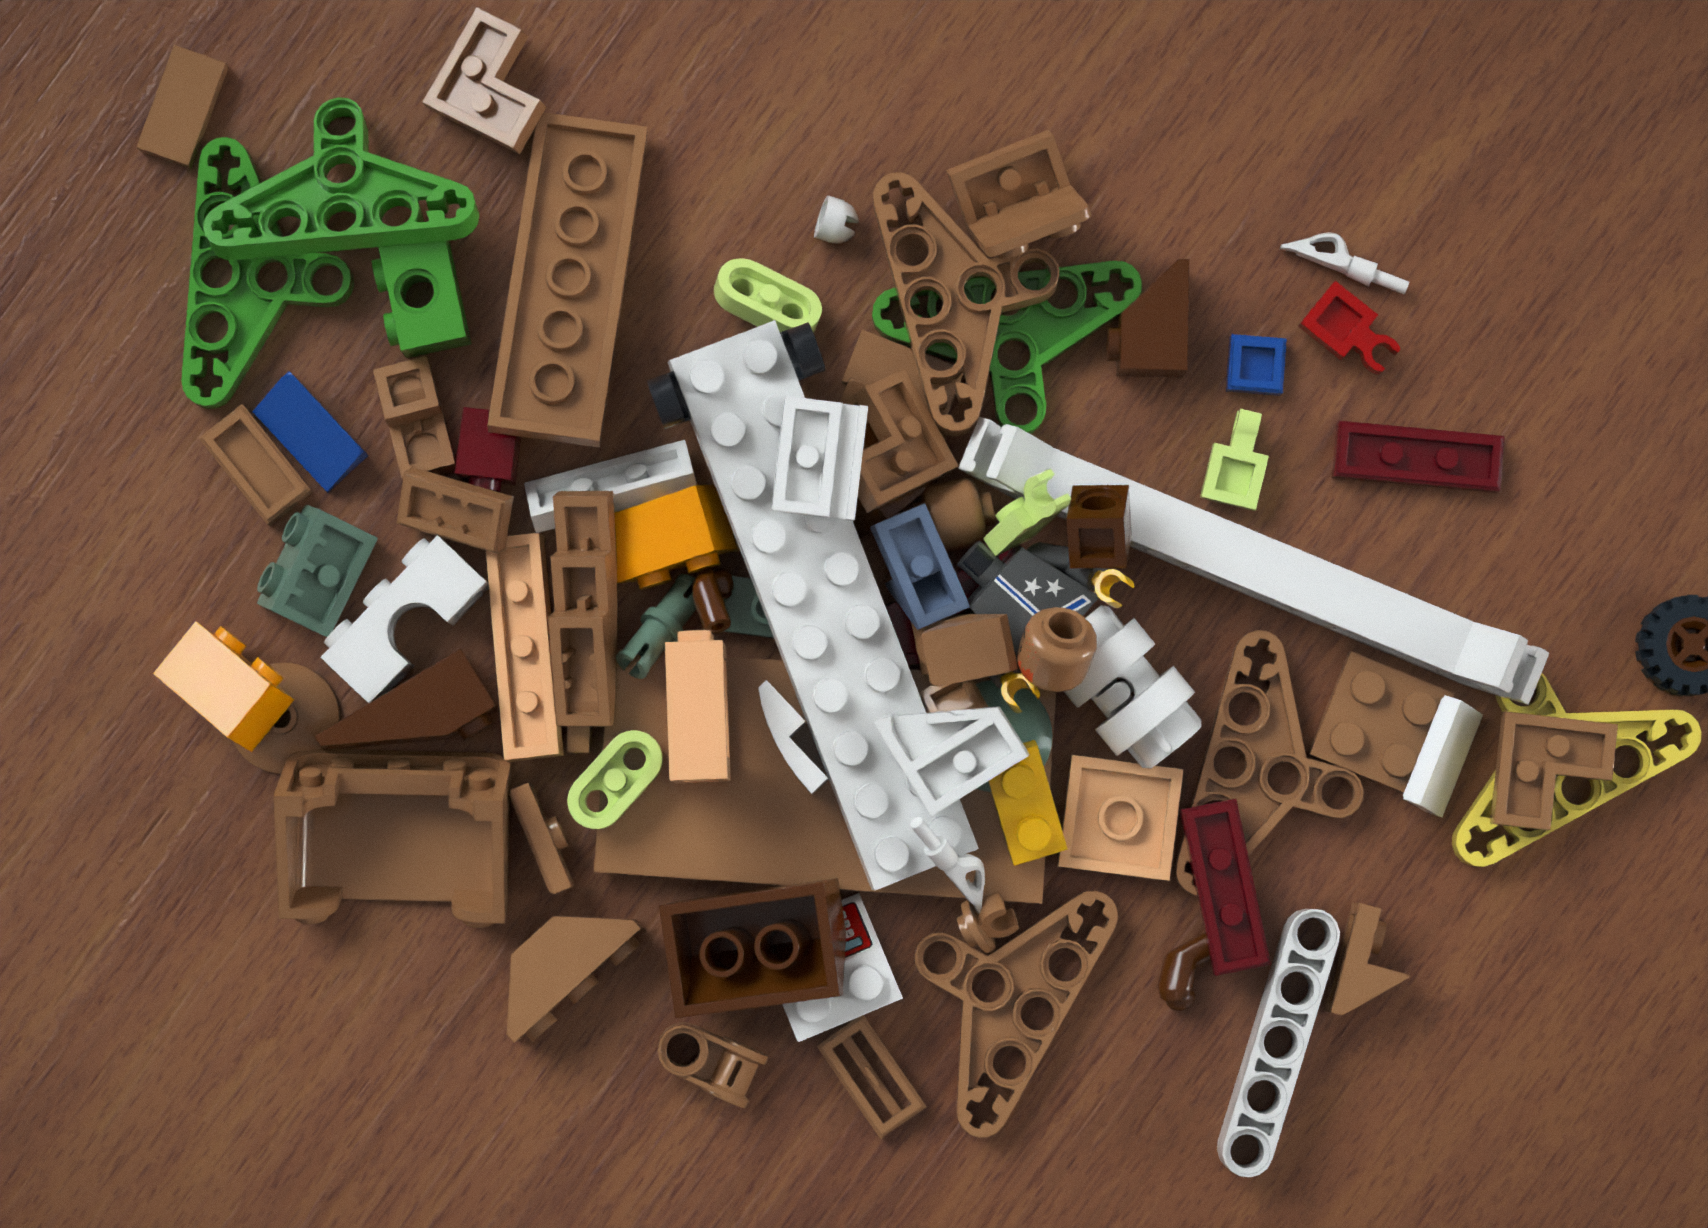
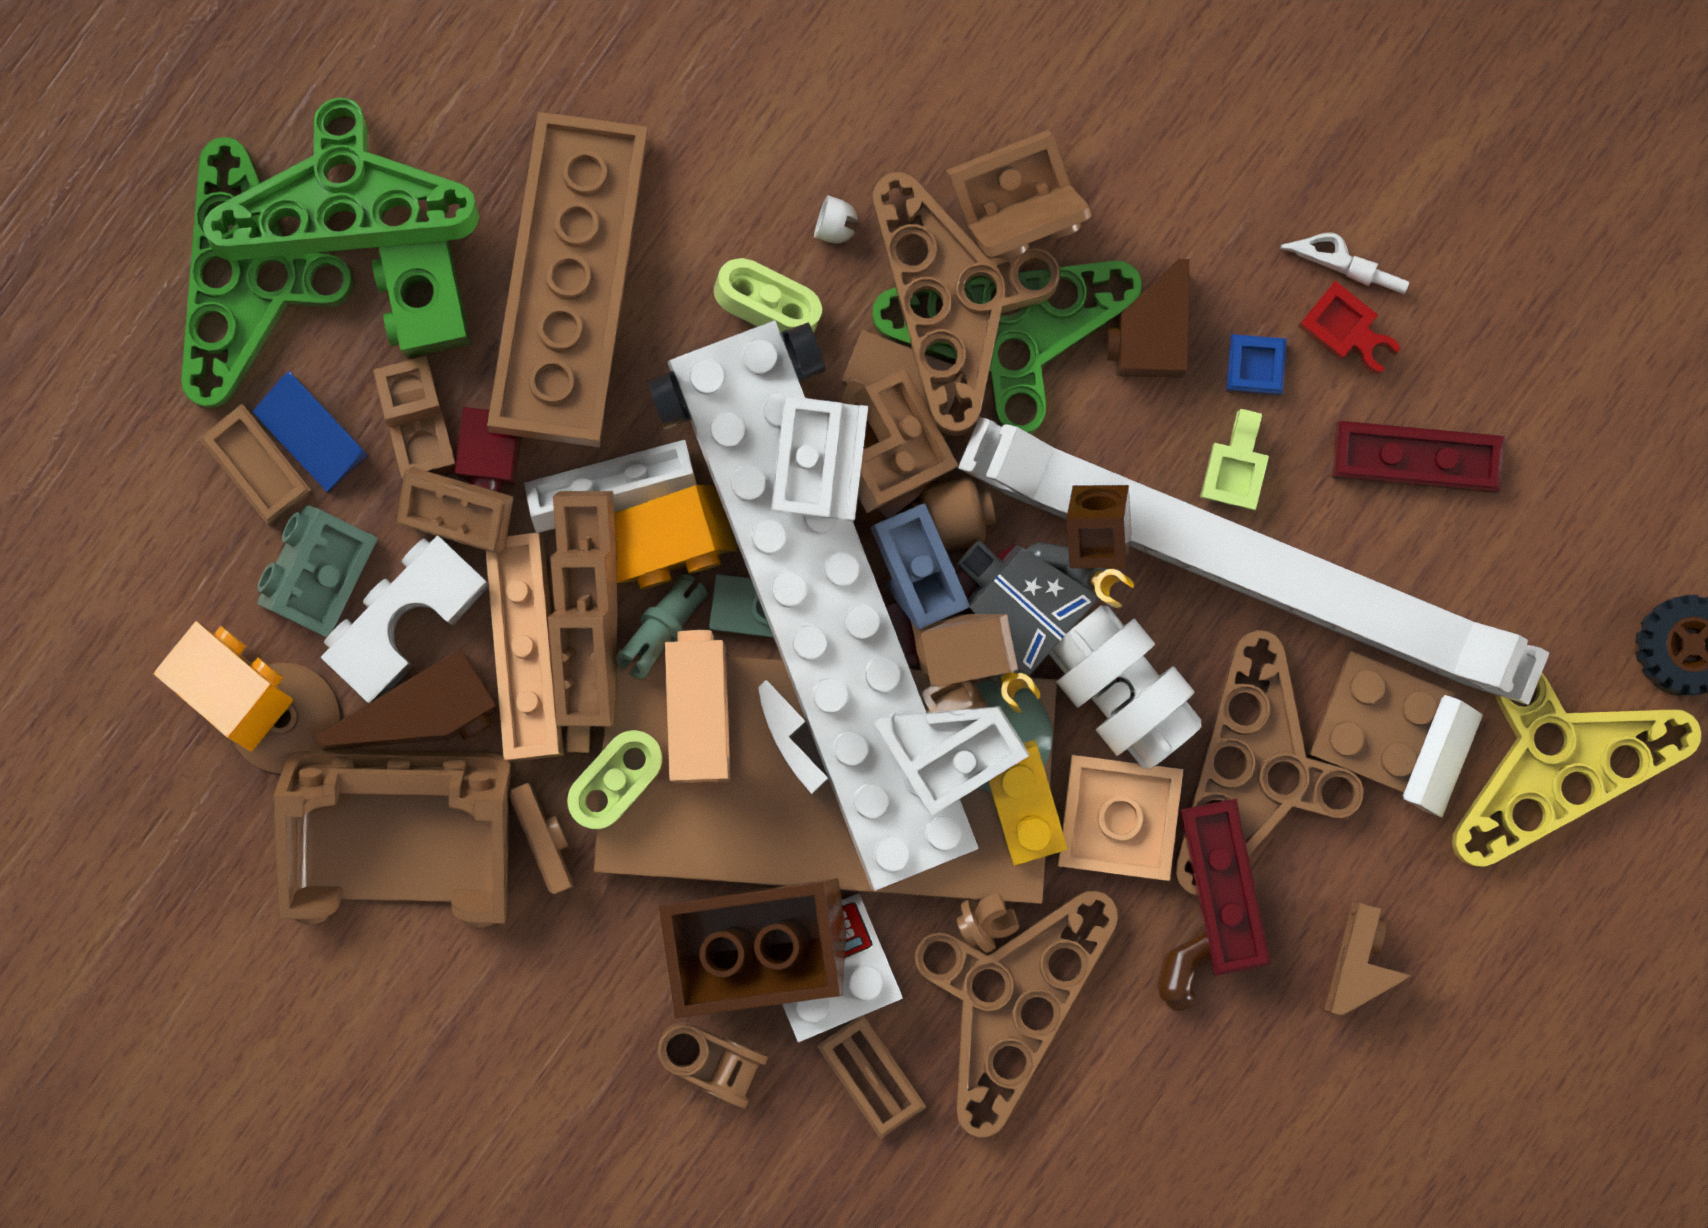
medium nougat tile [136,45,229,169] -> none
plate [422,7,546,155] -> none
medium nougat slope [506,916,643,1043] -> none
reddish brown arm [692,568,734,634] -> none
white hand [910,817,985,914] -> none
yellowish green plate [983,469,1071,556] -> none
medium nougat head [1017,607,1097,692] -> none
white beam [1217,908,1340,1177] -> none
medium nougat plate [1490,711,1618,830] -> none

